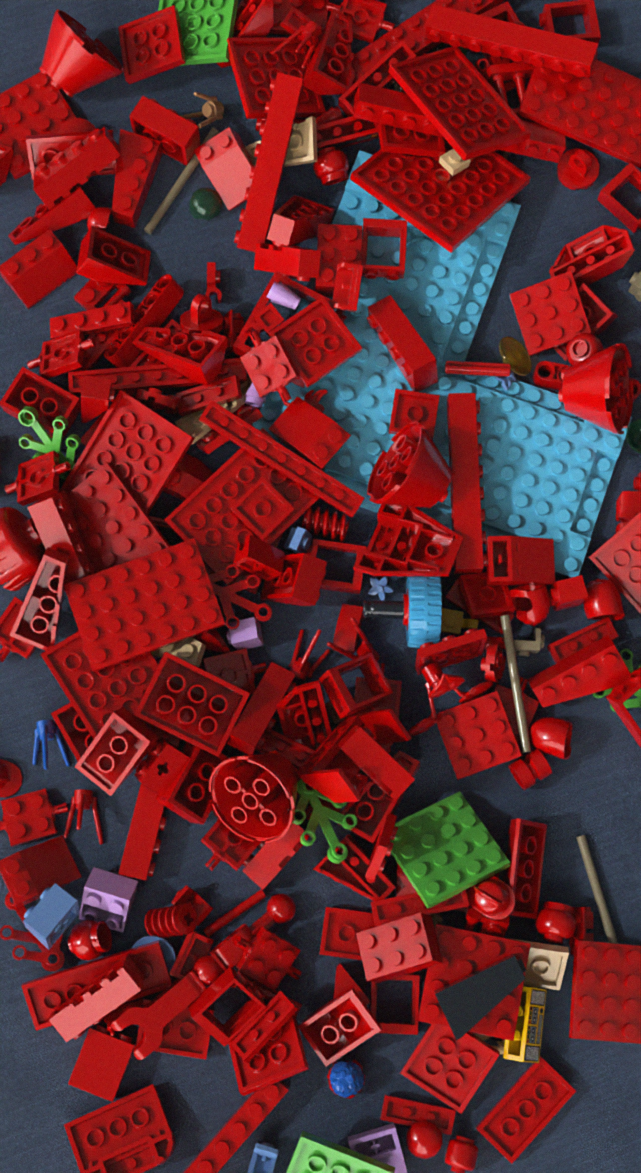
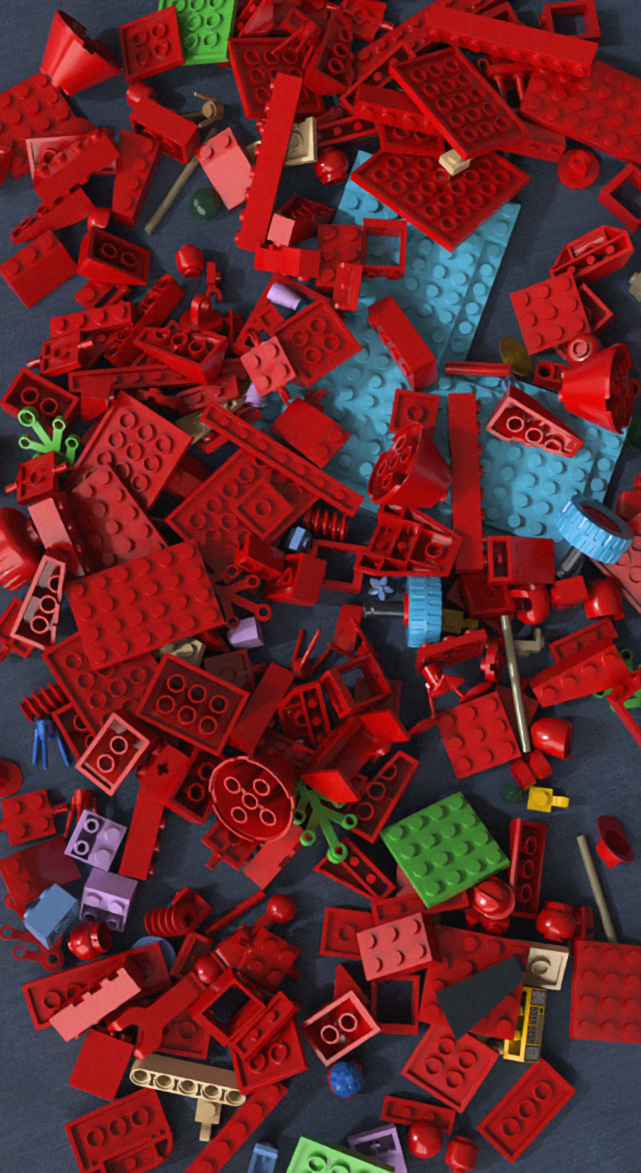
red wedge [337,725,415,800] -> none
red plate [365,813,398,880] -> none
none -> red piece [17,680,68,723]
none -> lavender slope [64,809,127,871]
none -> red head [126,81,159,109]
none -> tan beam [130,1054,247,1106]
none -> red head [175,244,205,279]
none -> tan plate [195,1098,222,1142]
none -> red wedge [484,384,584,458]
none -> clear green plate [499,784,522,804]
none -> yellow plate [527,786,569,813]
none -> dark azure wheel [555,495,634,580]
none -> red piece [596,814,635,868]

